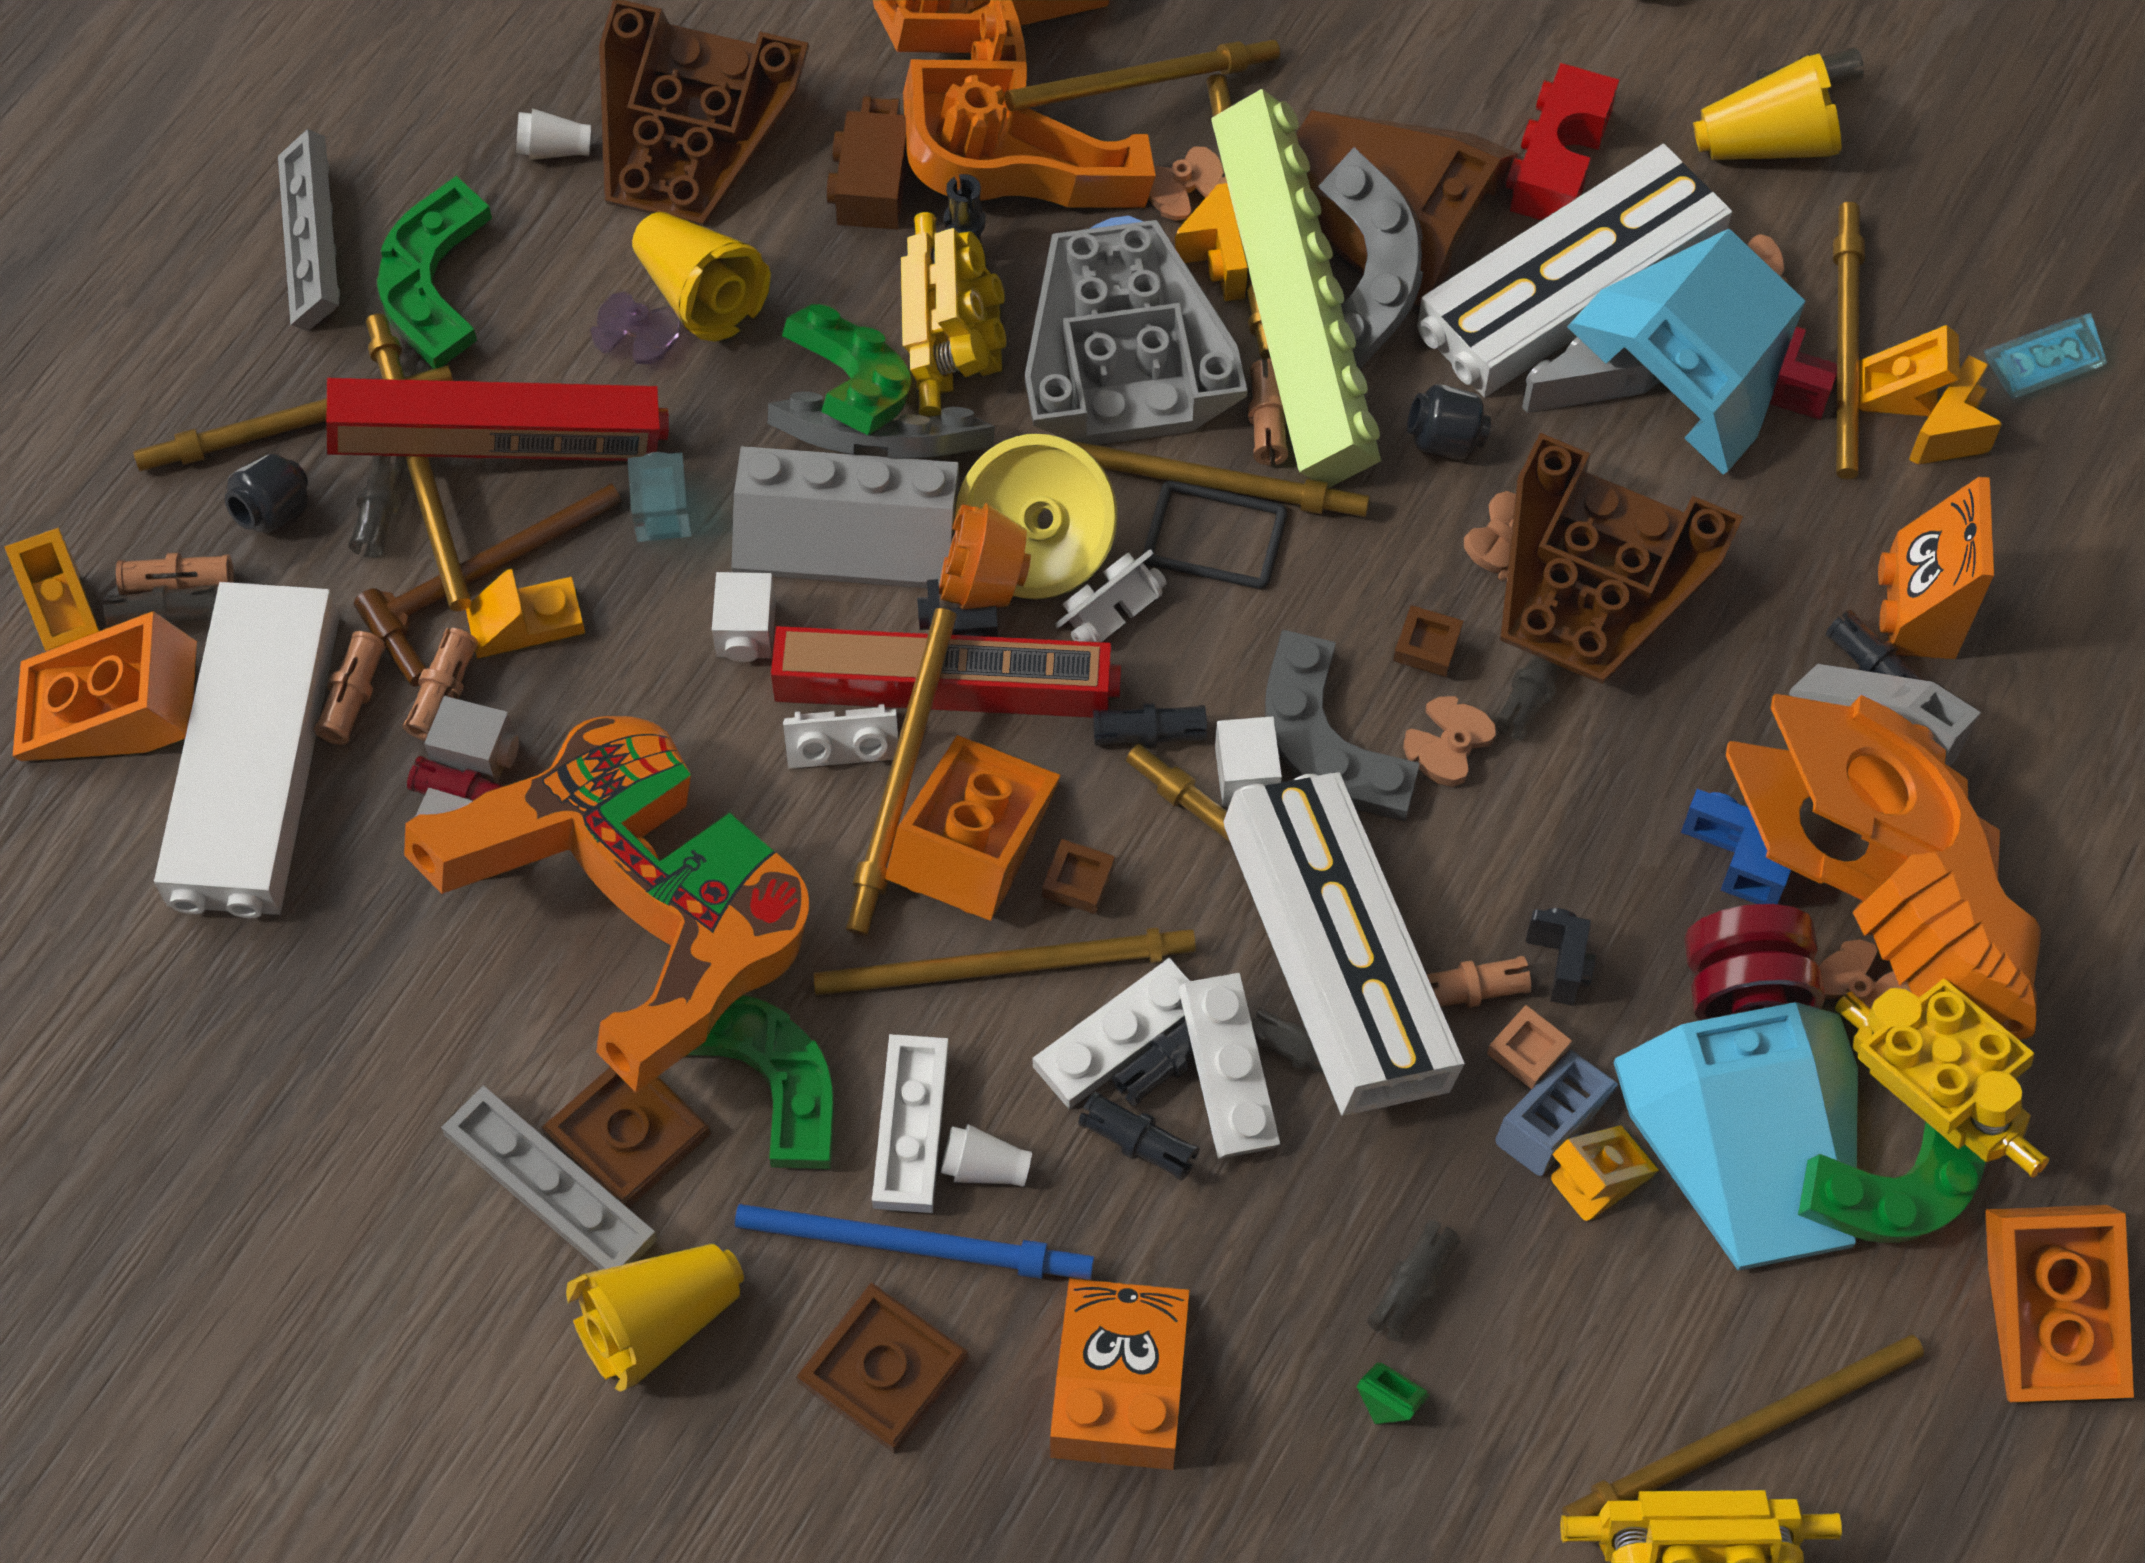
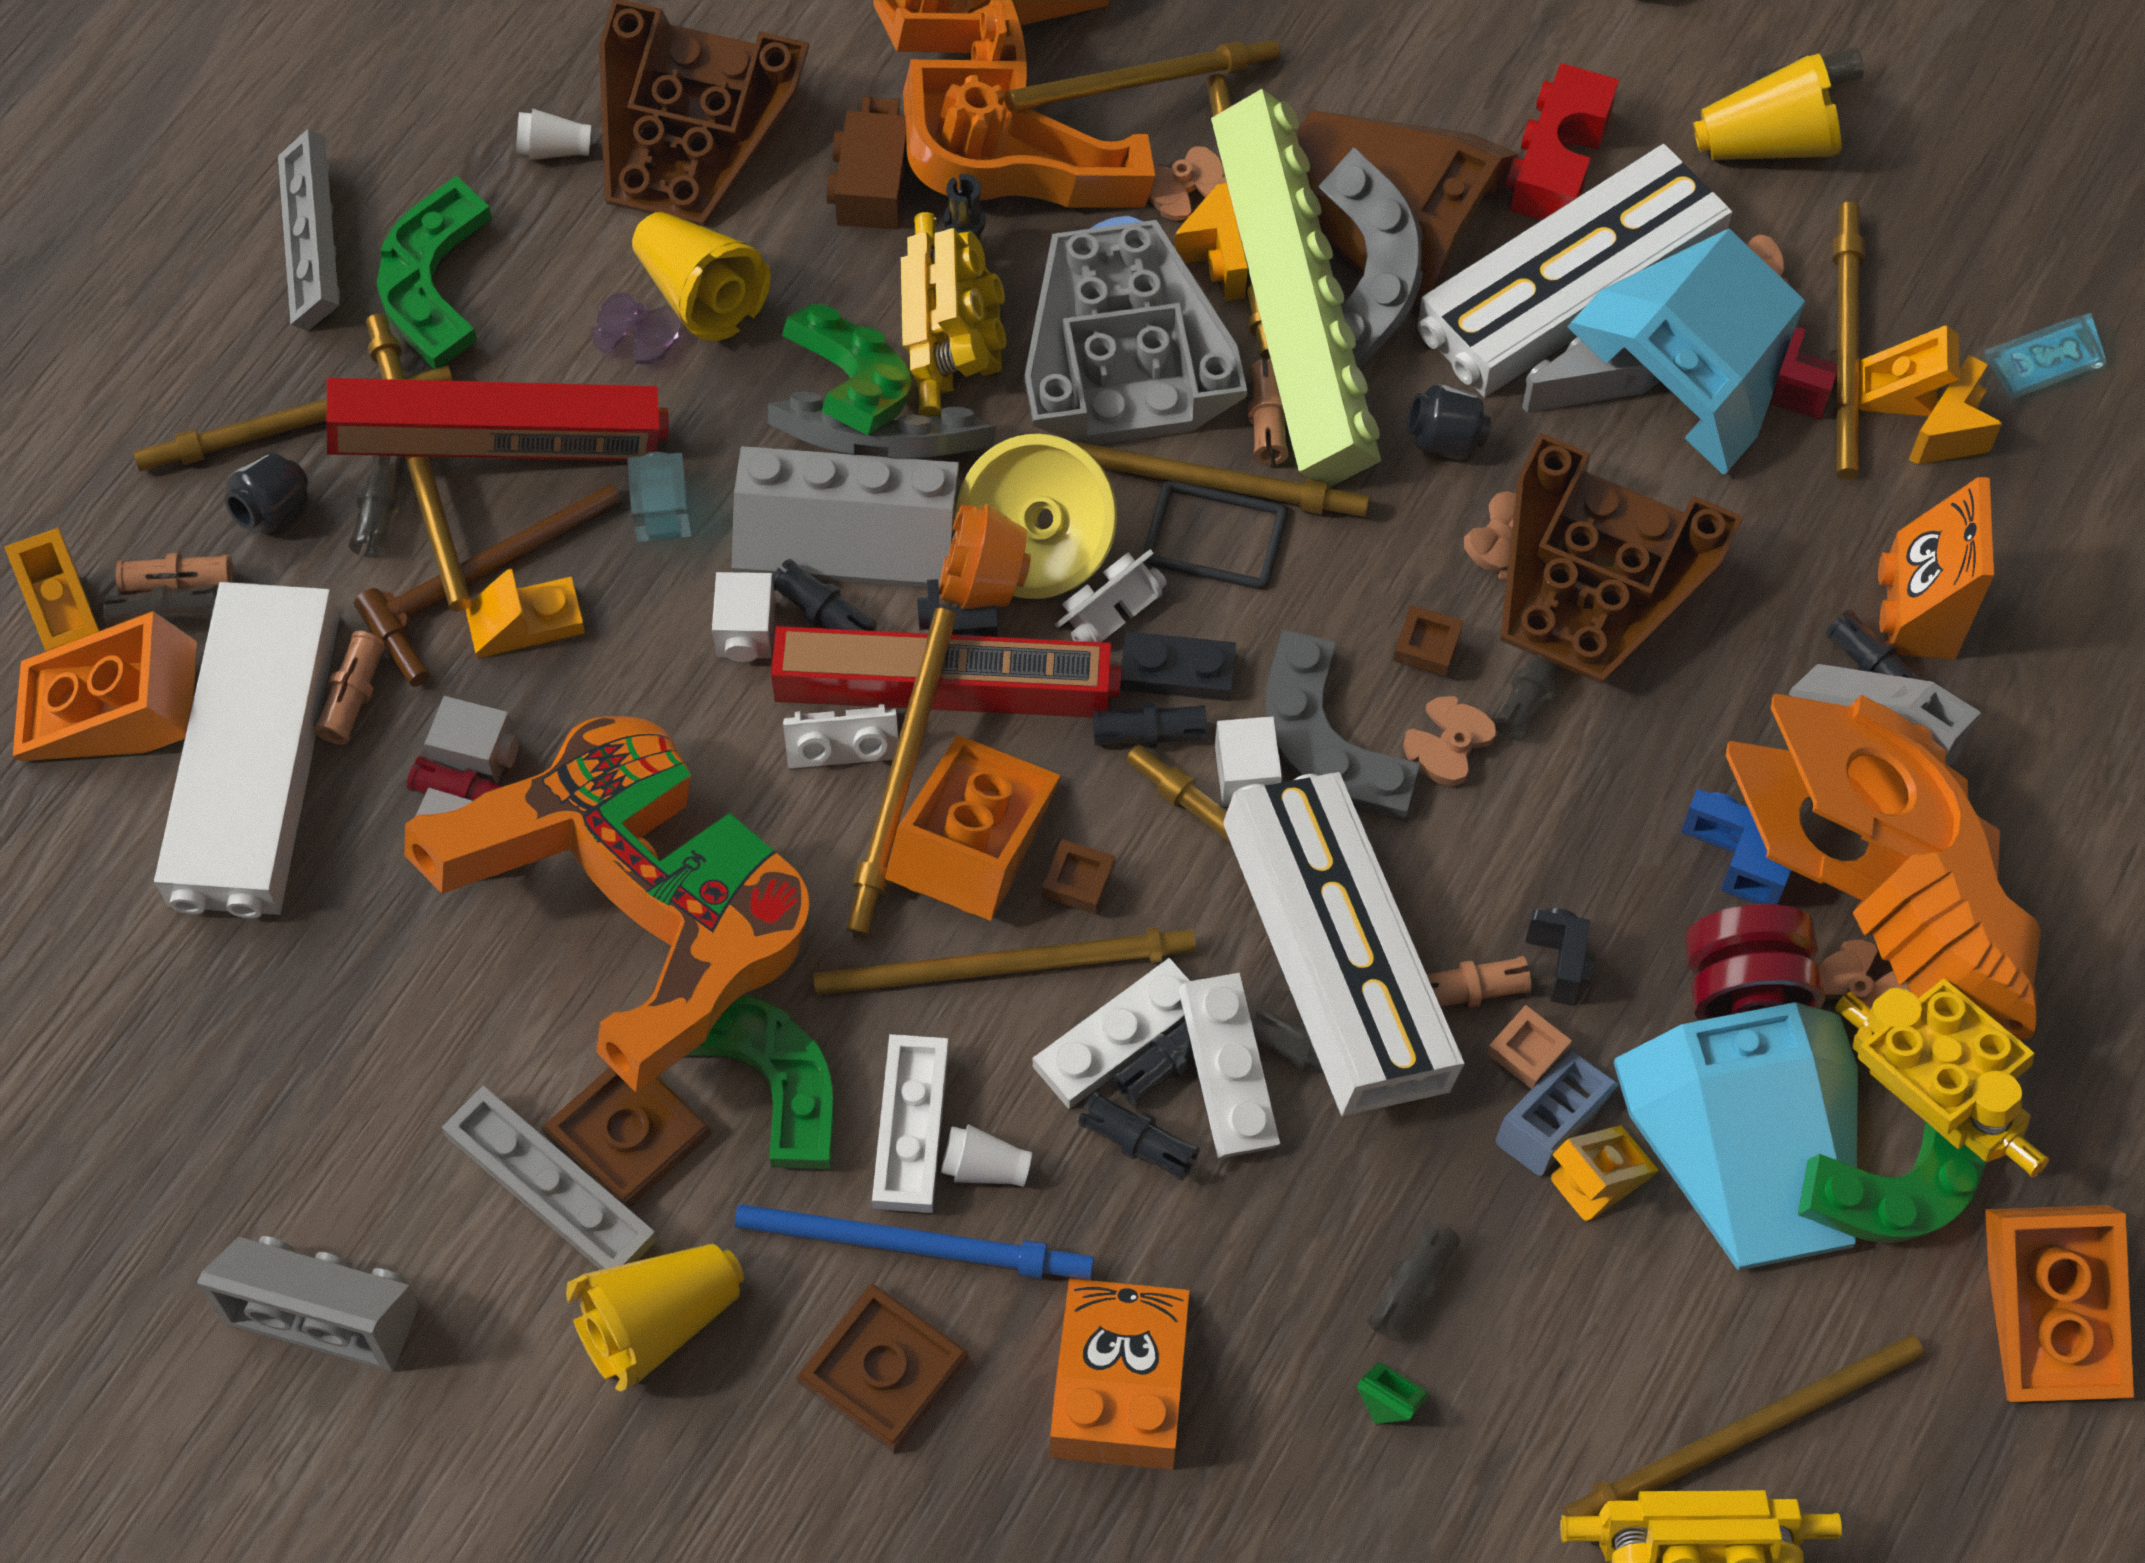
nougat pin [403,628,479,741] -> none
none -> light grey slope [197,1236,419,1372]
none -> black pin [772,559,877,631]
none -> black plate [1120,631,1236,701]

